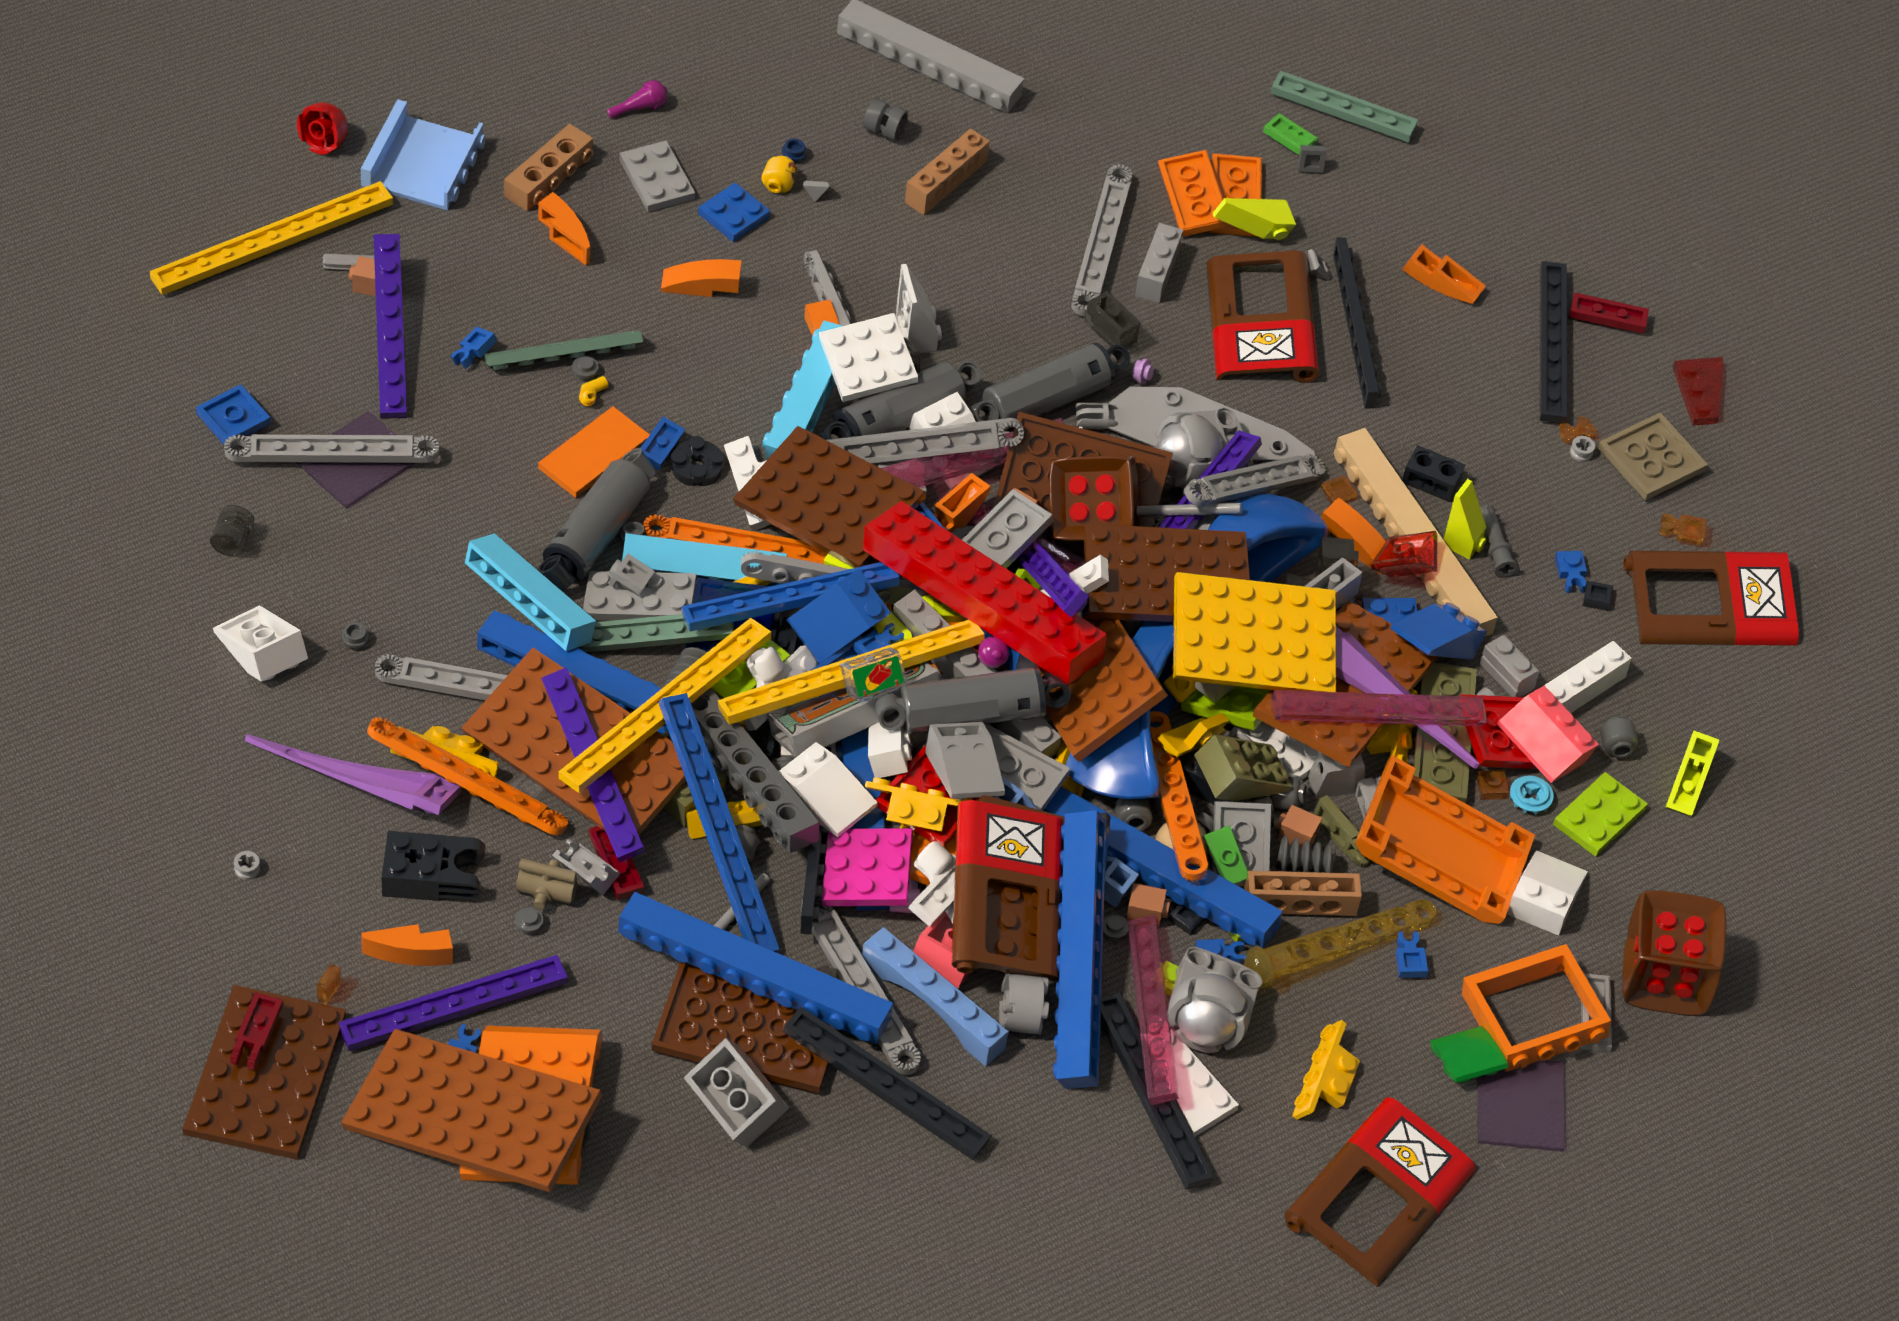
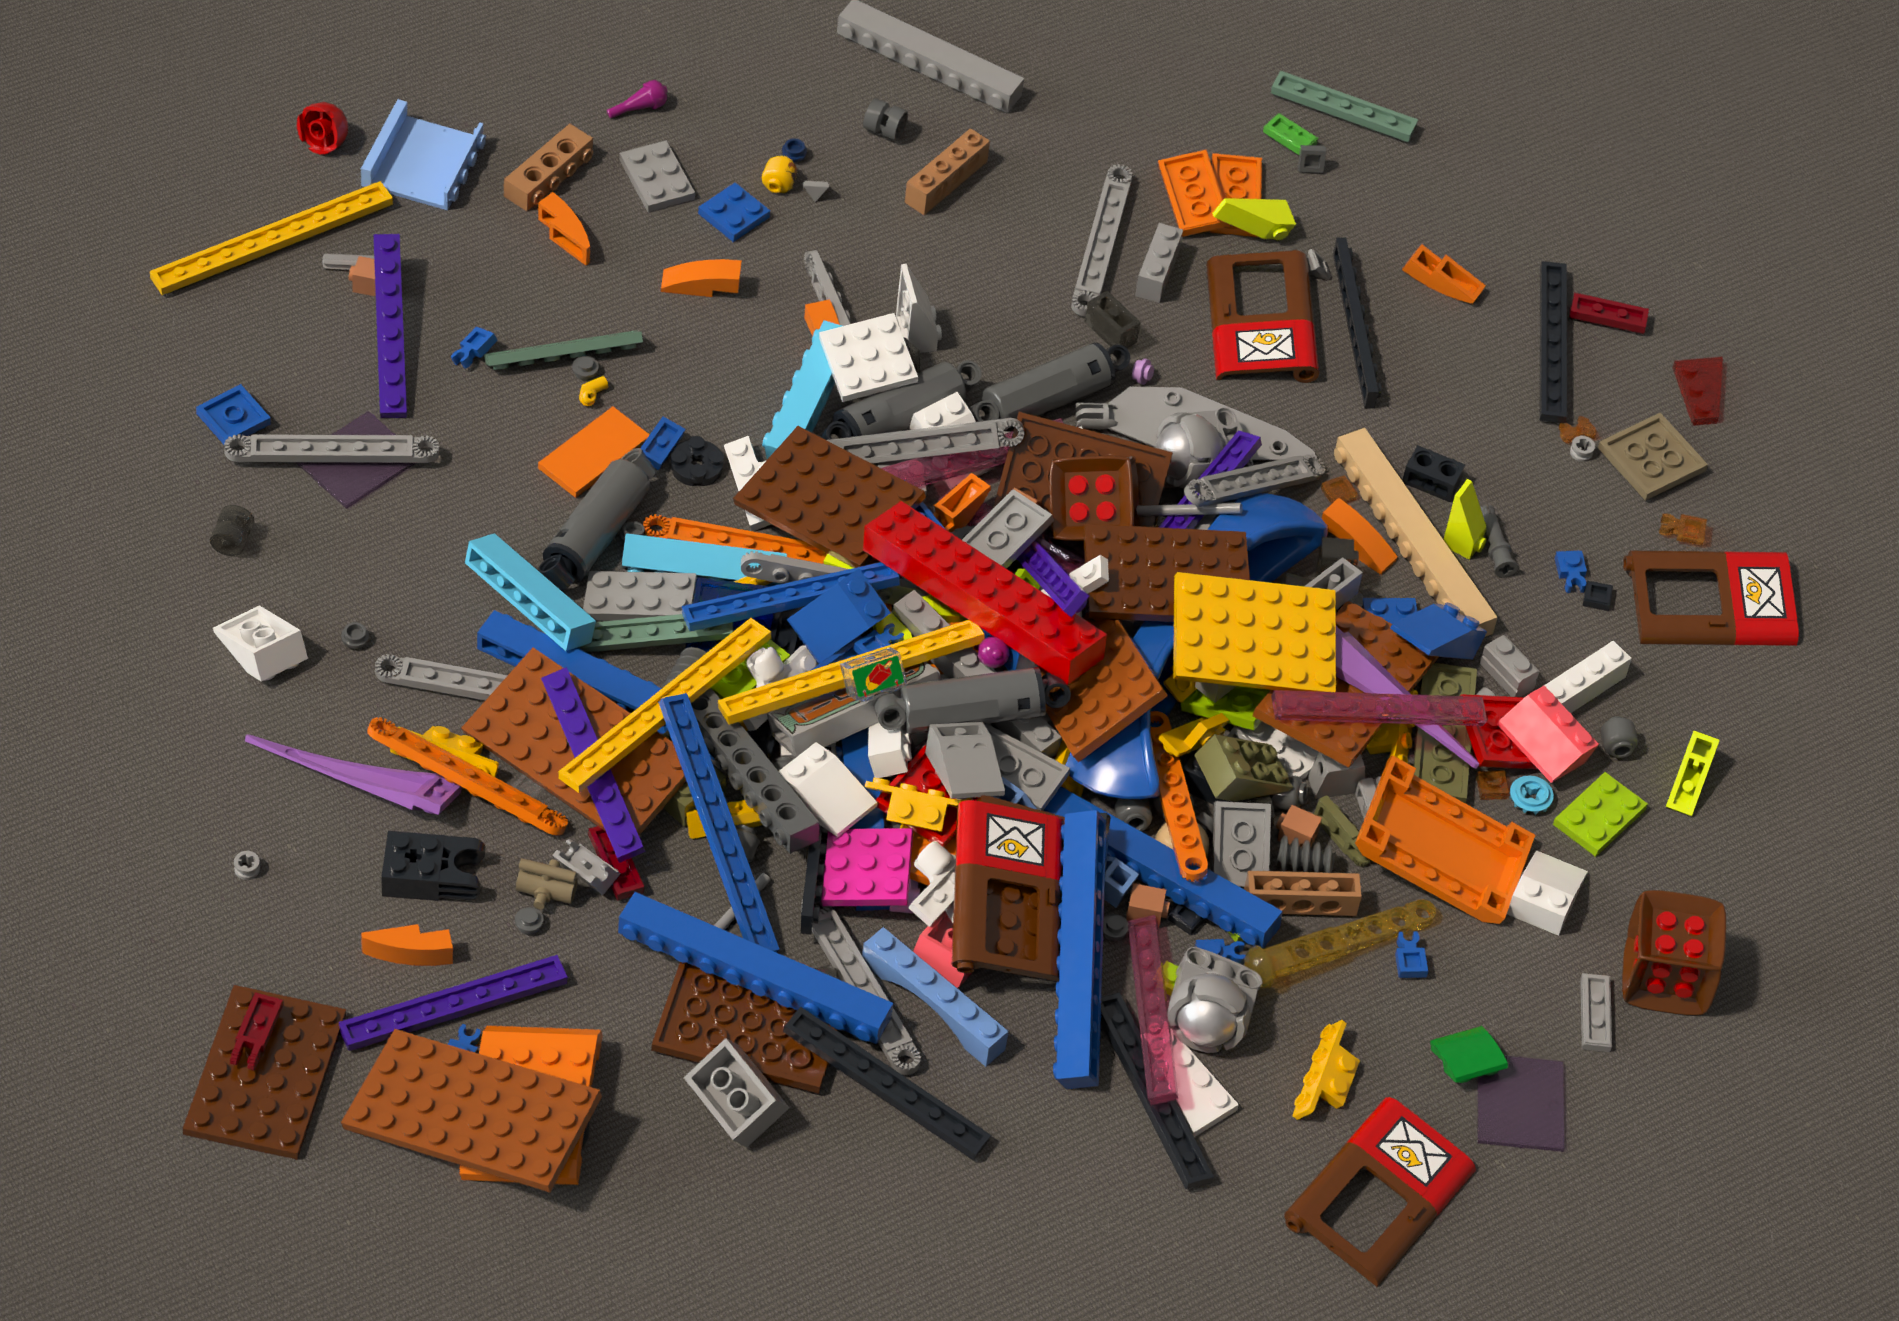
clear orange tile [317,964,341,1005] -> none
light grey bracket [608,553,655,595] -> none
light grey brick [999,974,1049,1034] -> none
bright green plate [1203,825,1248,884] -> none
clear red slope [1370,531,1438,578] -> none
orange window [1462,944,1611,1072] -> none

